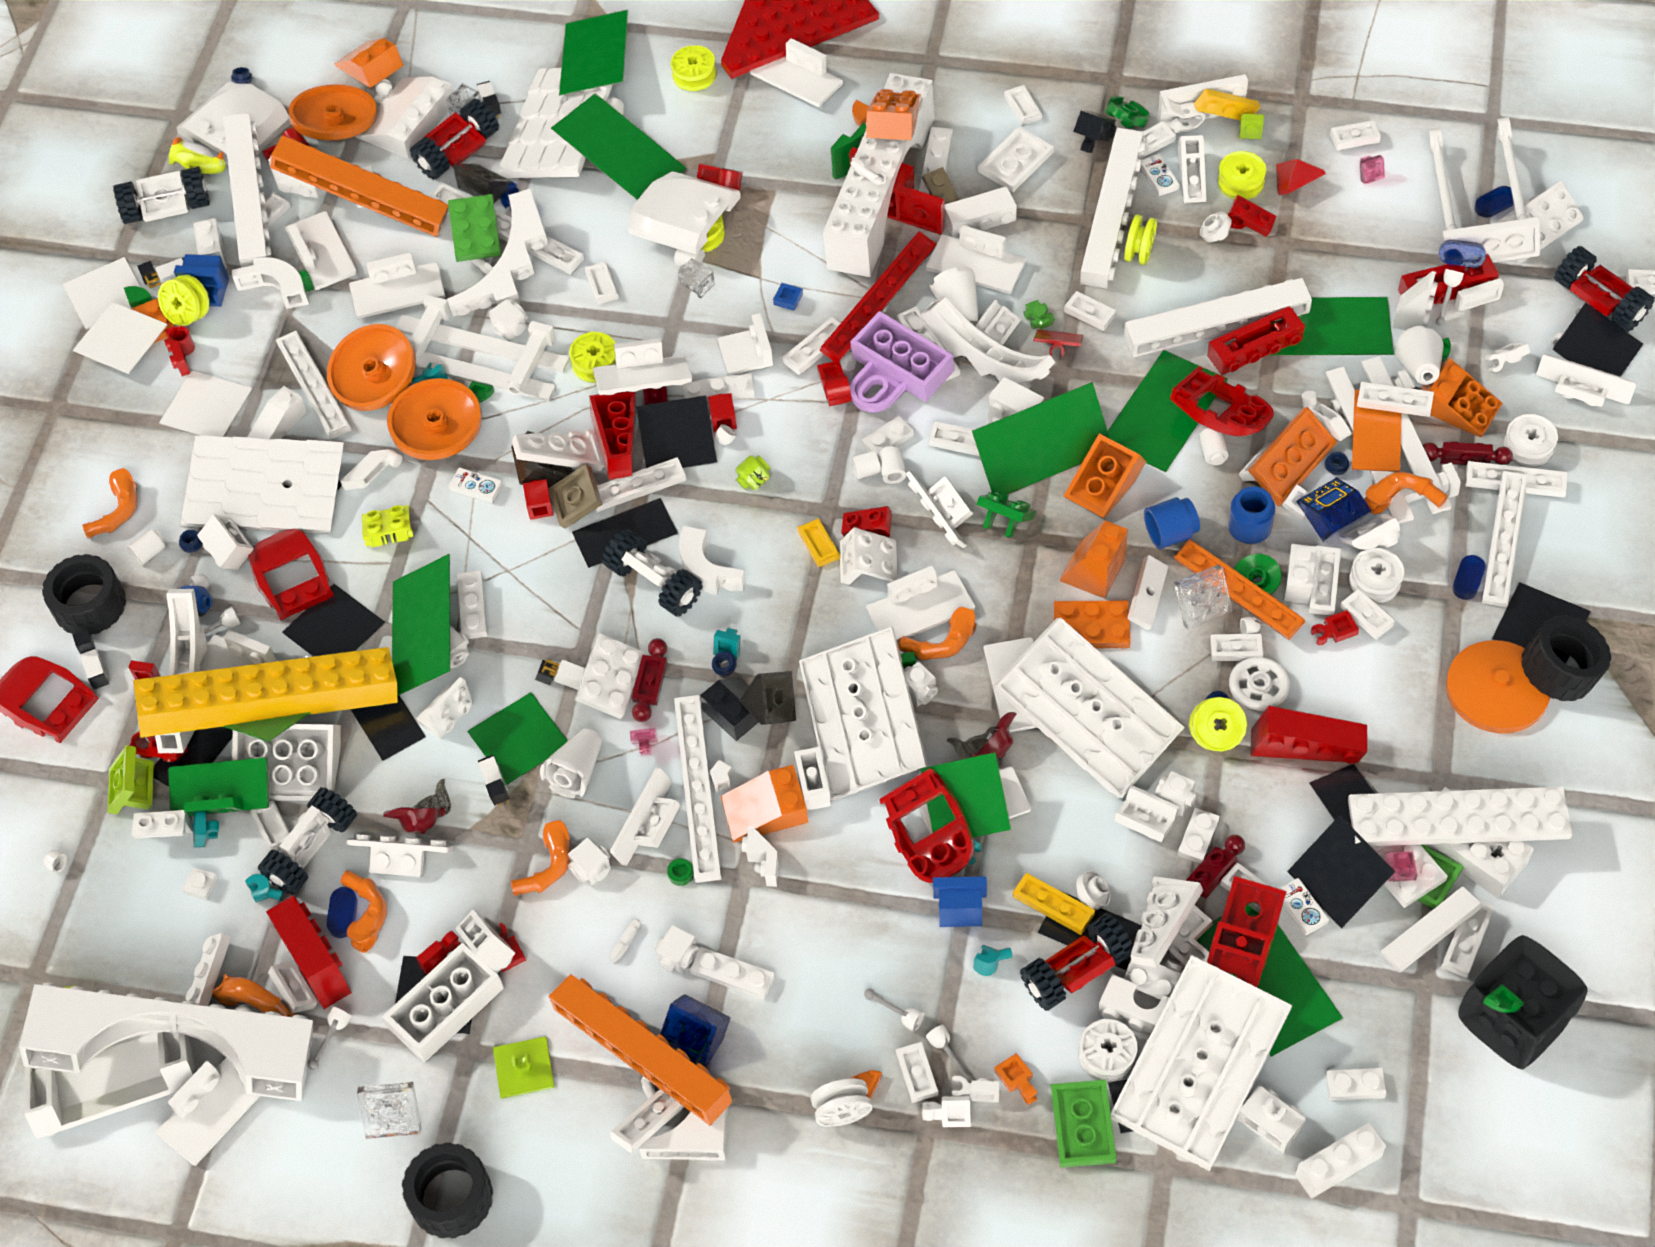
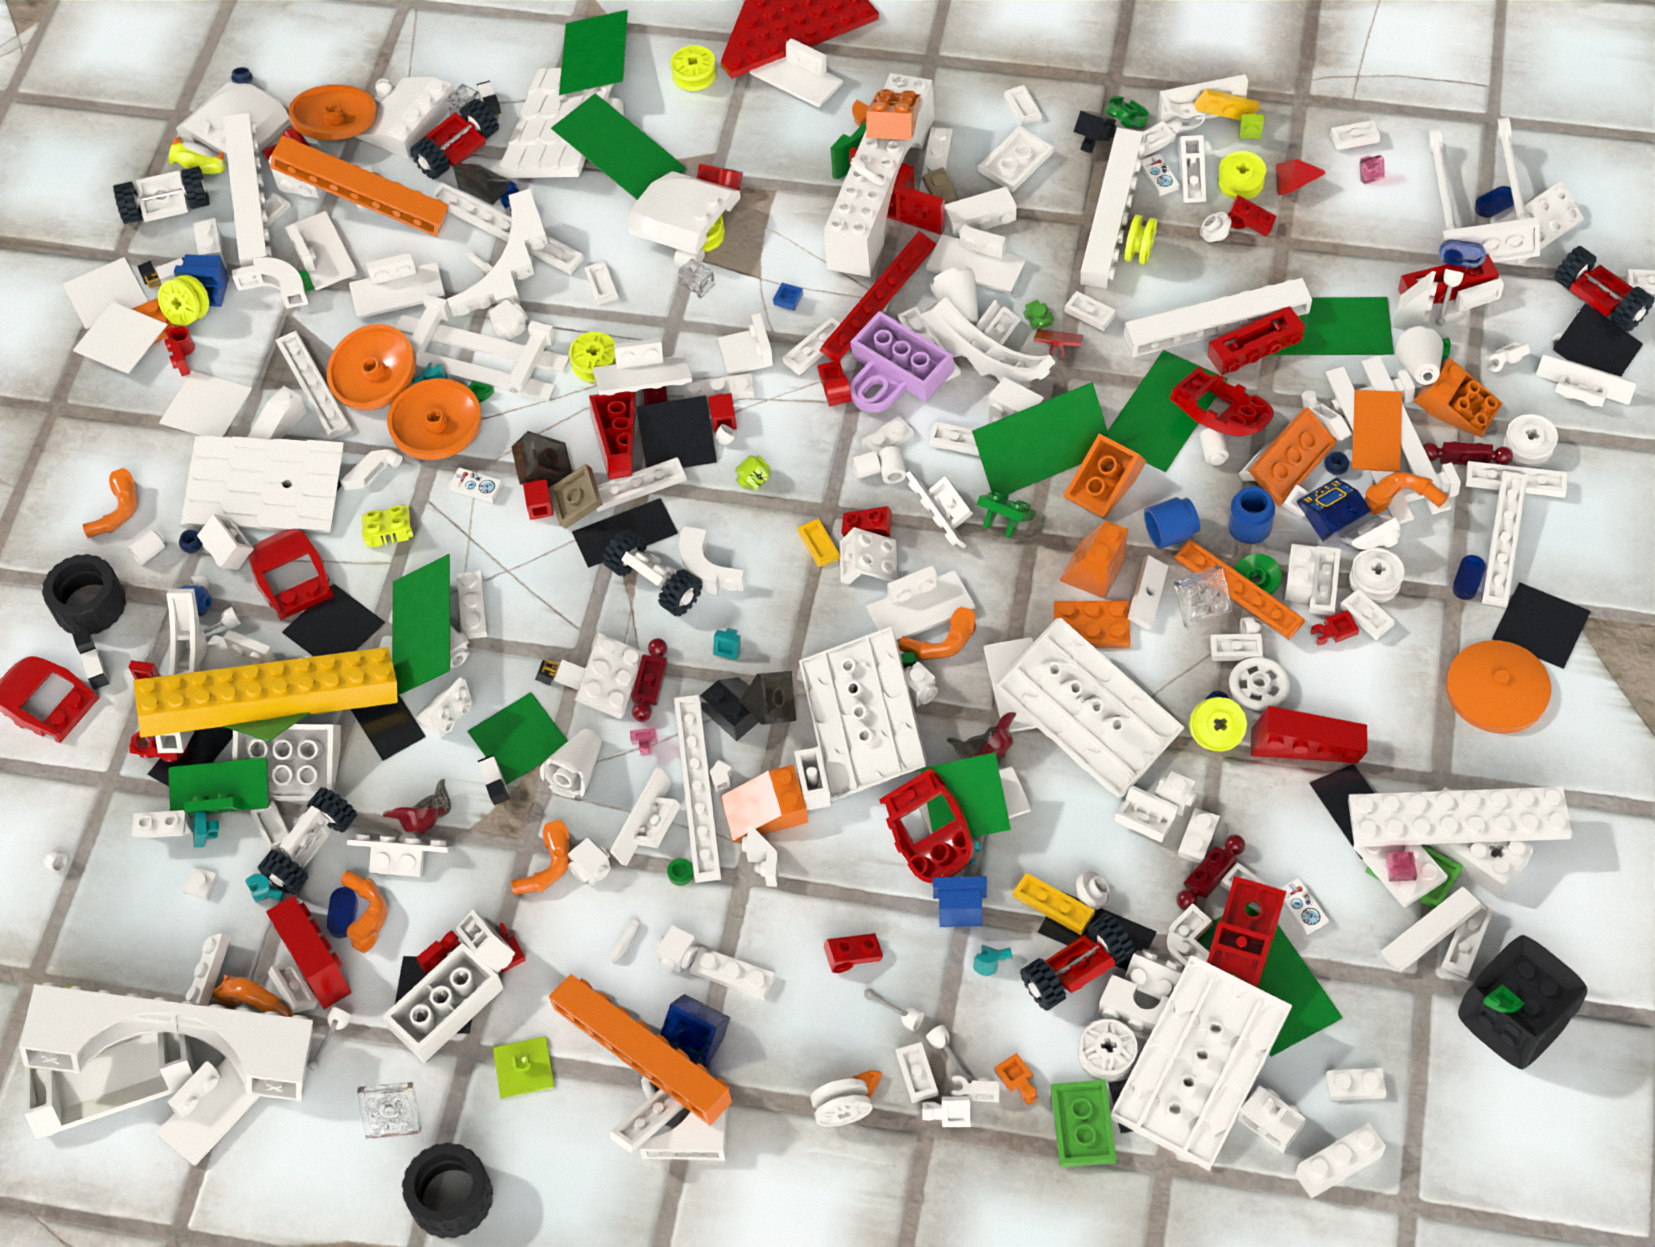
lime bracket [107,745,154,815] -> none
green tile [124,286,152,308] -> none
orange slope [334,38,404,88] -> none
bright green plate [448,194,501,262] -> none
white wing [512,430,605,471] -> none
dark blue plate [712,651,737,676] -> none
white wing [1130,876,1203,967] -> none
black piece [1287,815,1395,929] -> none
white plate [1357,382,1434,417] -> none
black tyre [1521,615,1611,701] -> none
none -> red plate [824,933,883,973]

